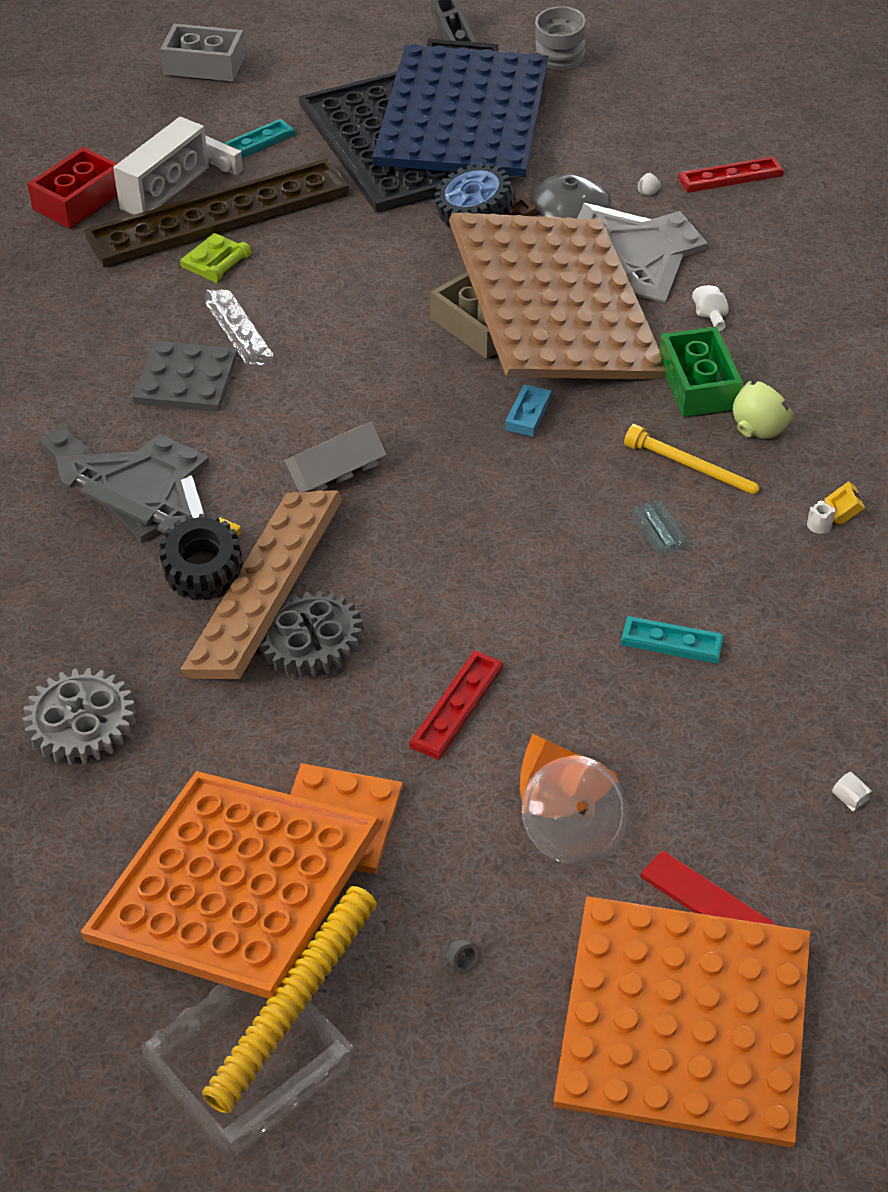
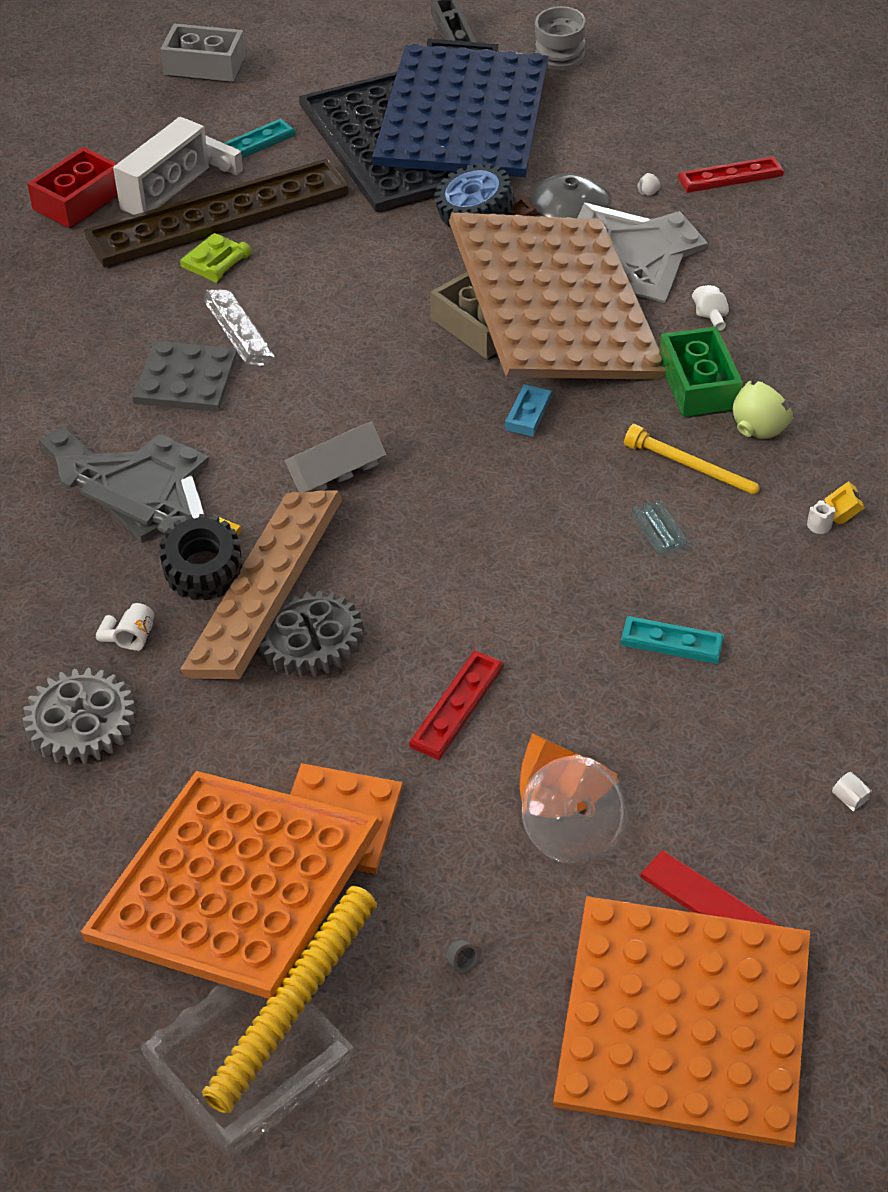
none -> white piece [96,603,155,651]

